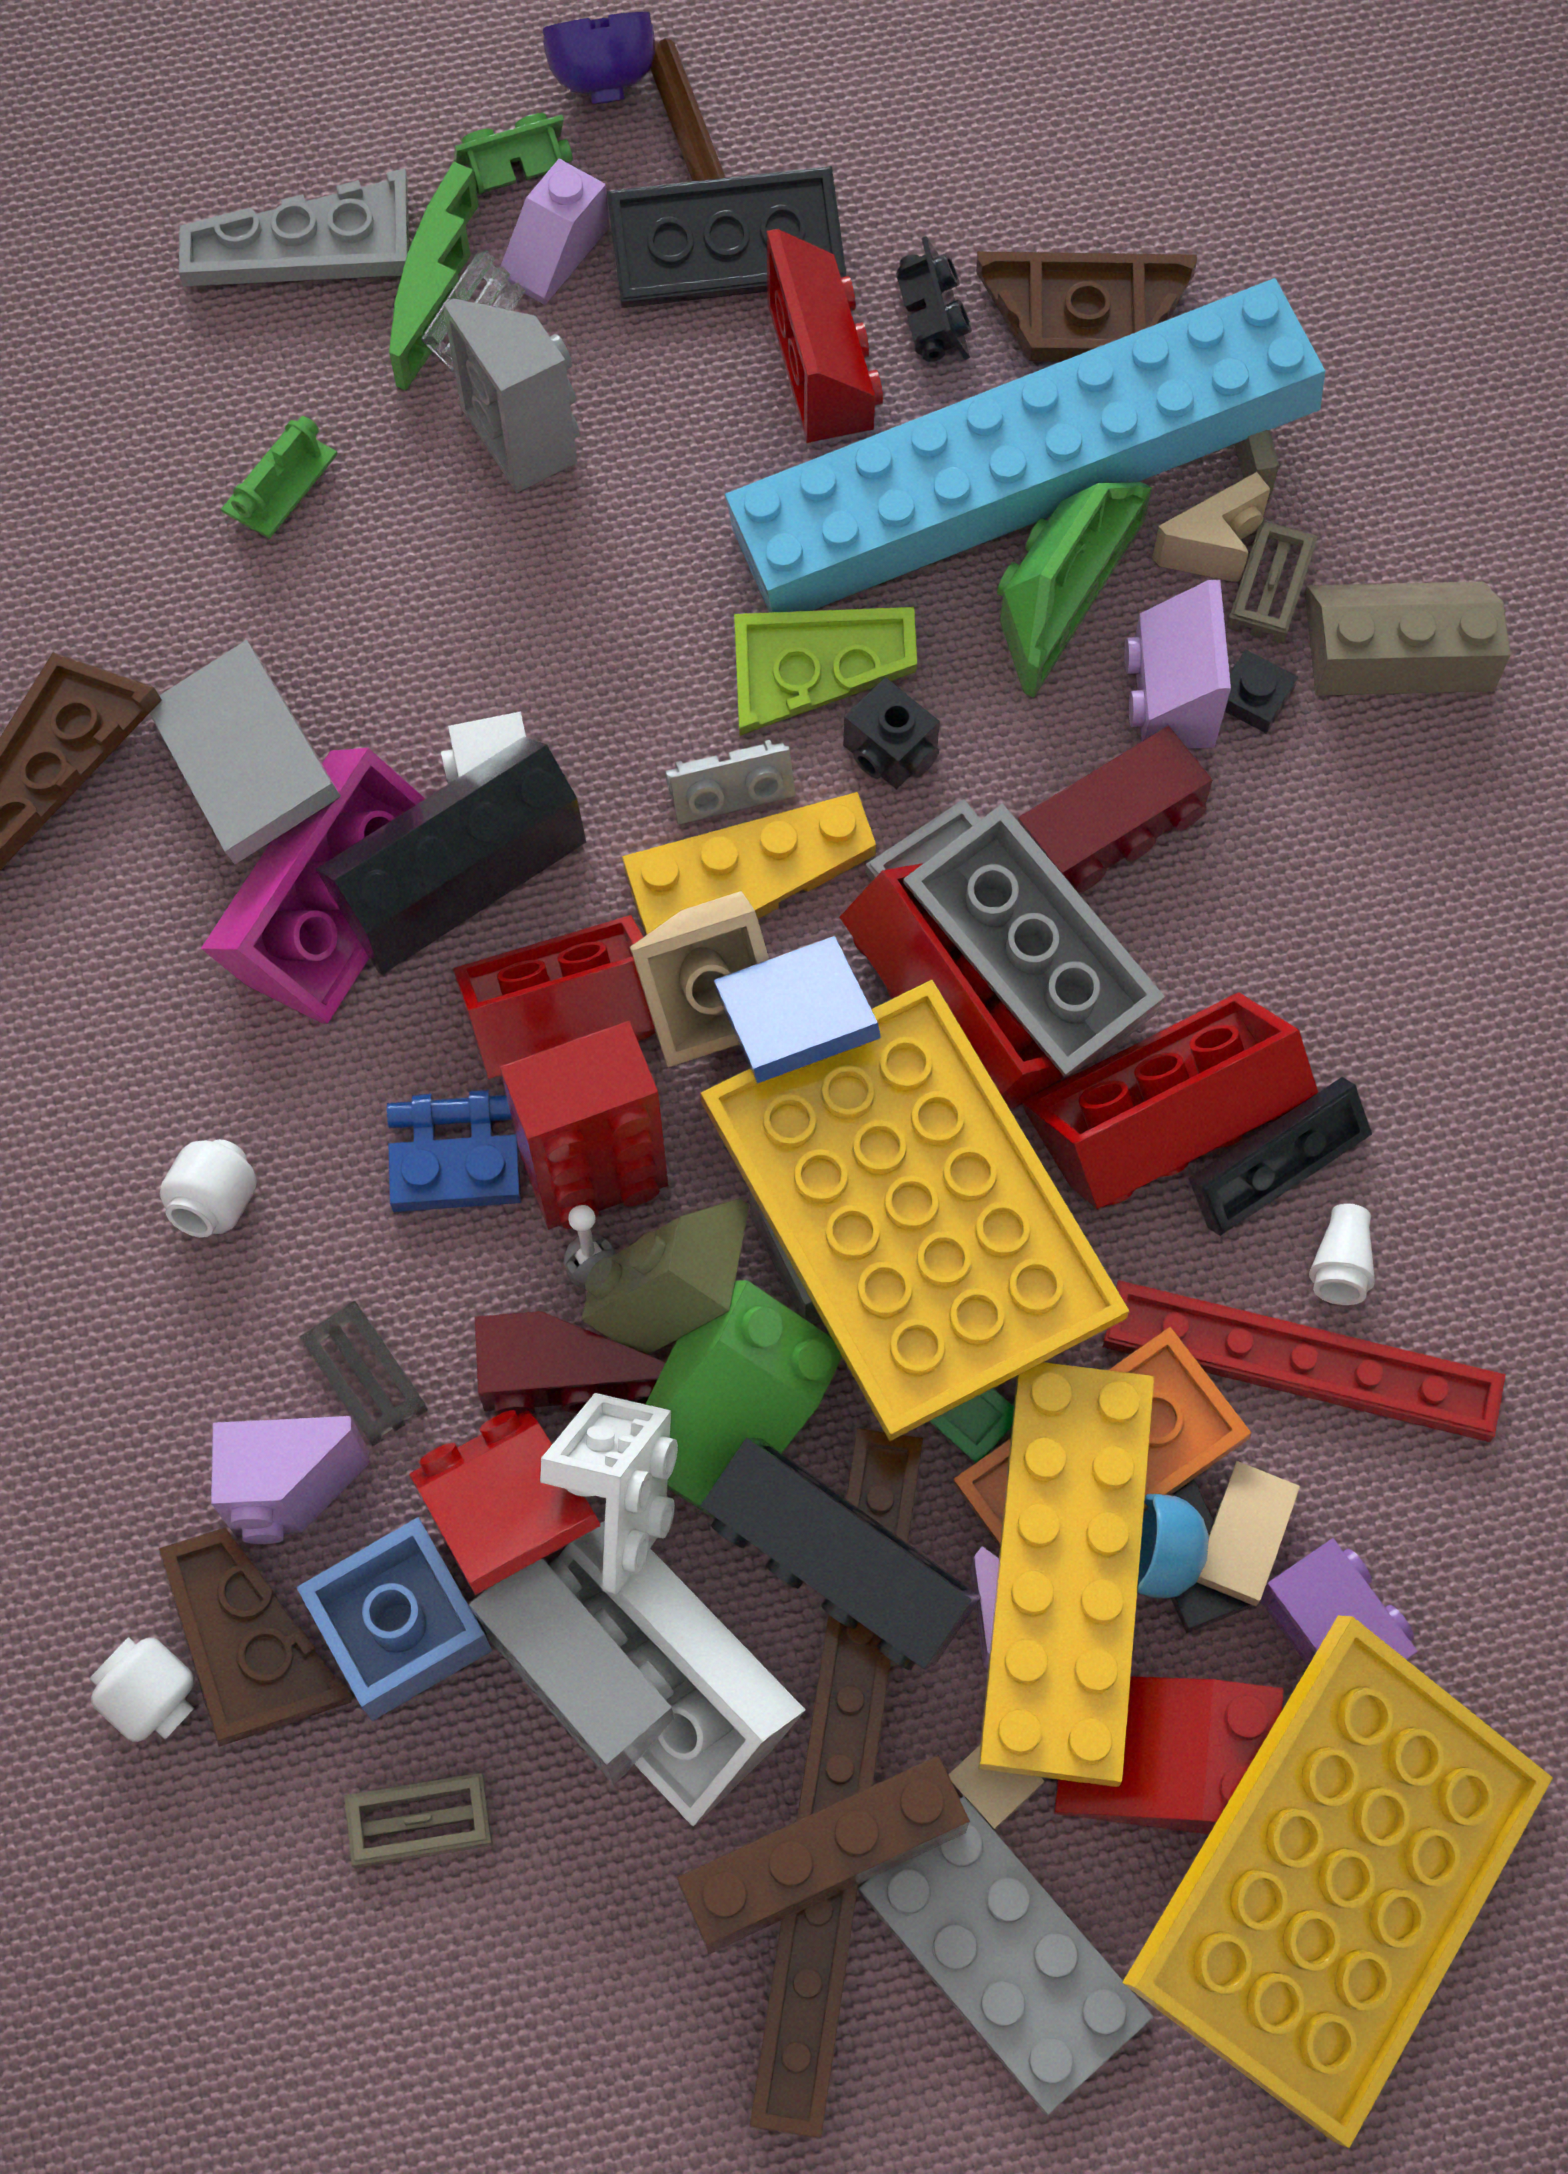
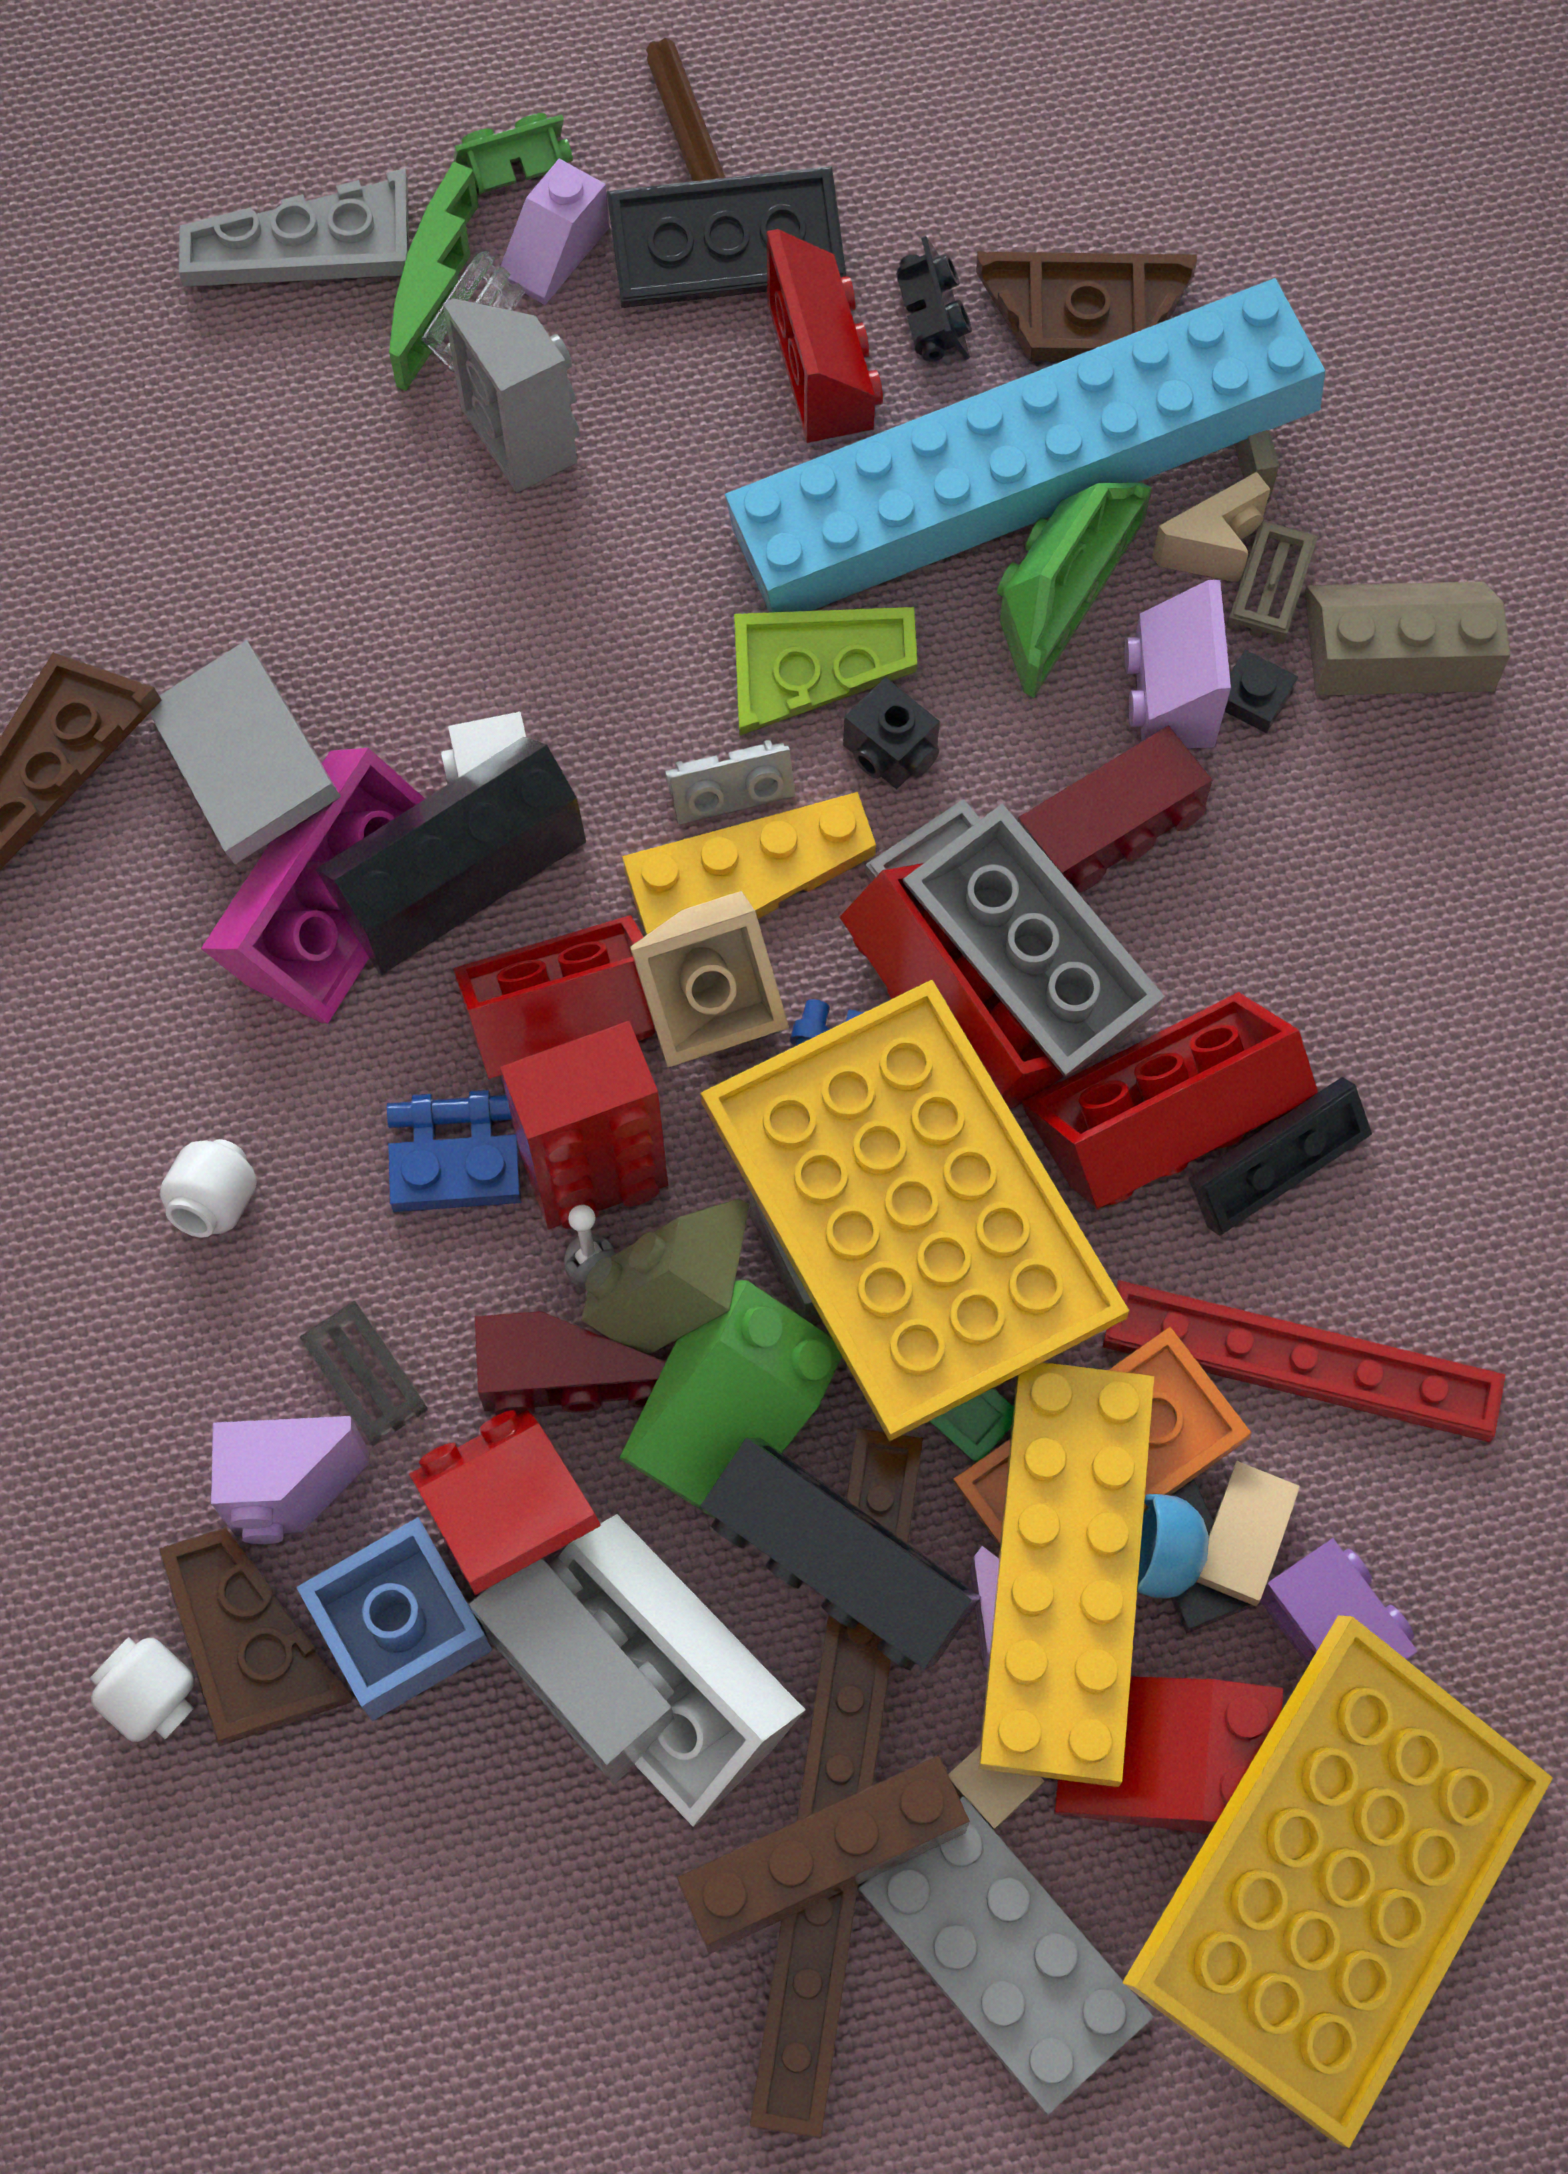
bright green hinge [221,416,338,539] -> none
dark tan tile [344,1773,493,1869] -> none
white bracket [540,1393,678,1595] -> none
dark purple cylinder [543,12,655,104] -> none
tile [714,936,881,1083] -> none
white cone [1309,1204,1375,1305] -> none

